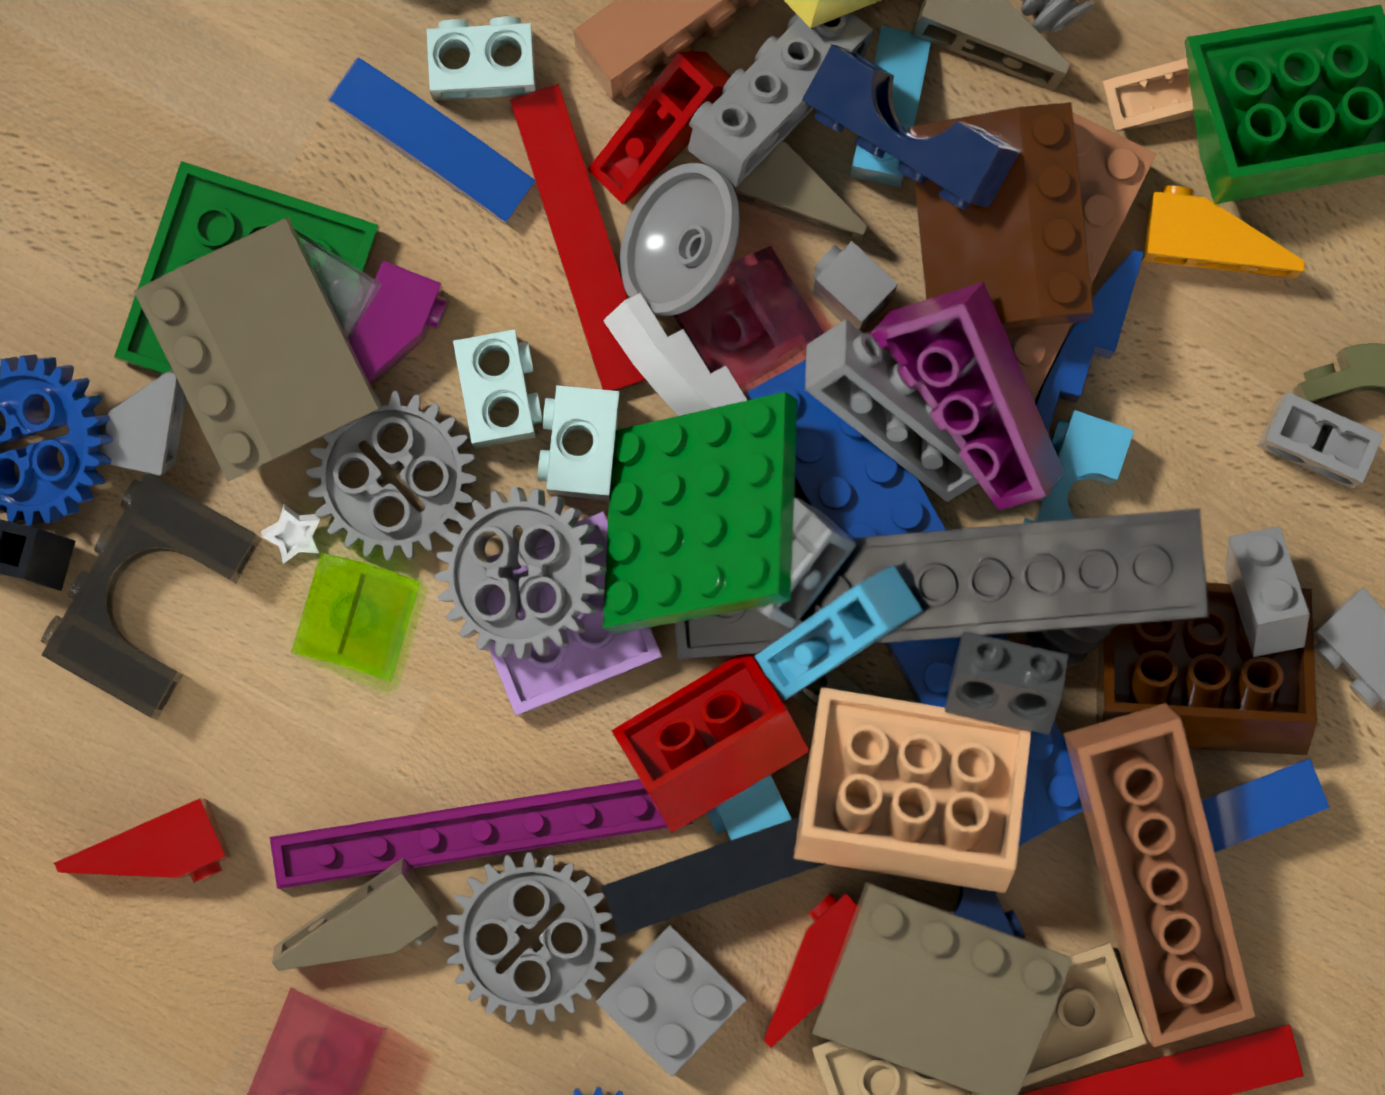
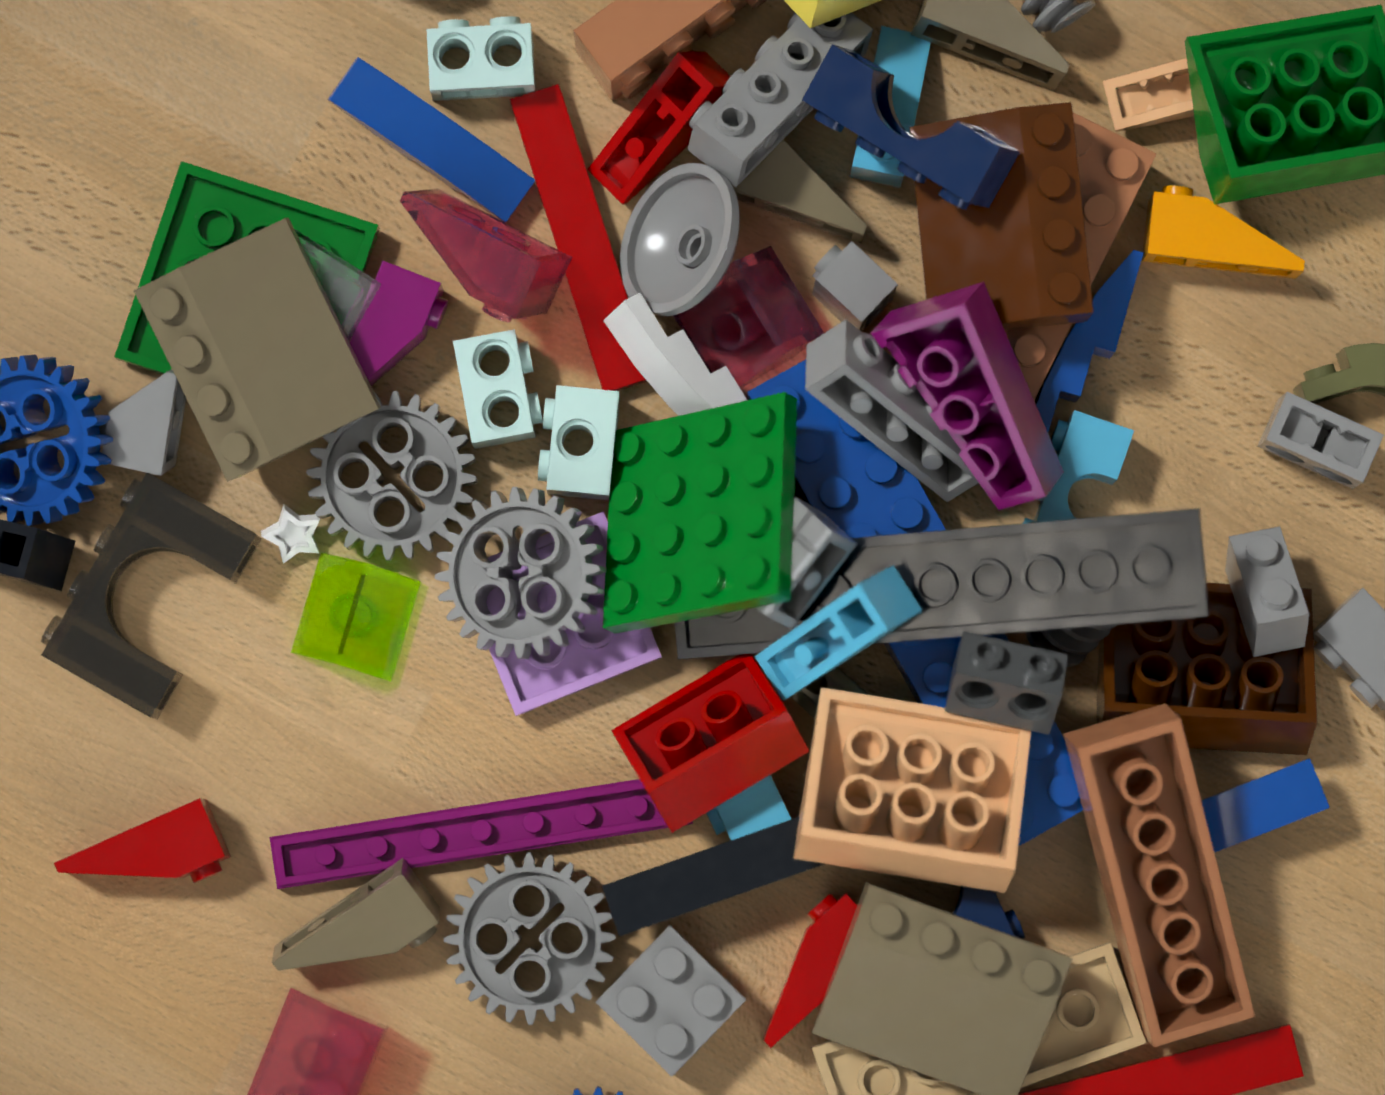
none -> clear pink slope [400,189,572,322]

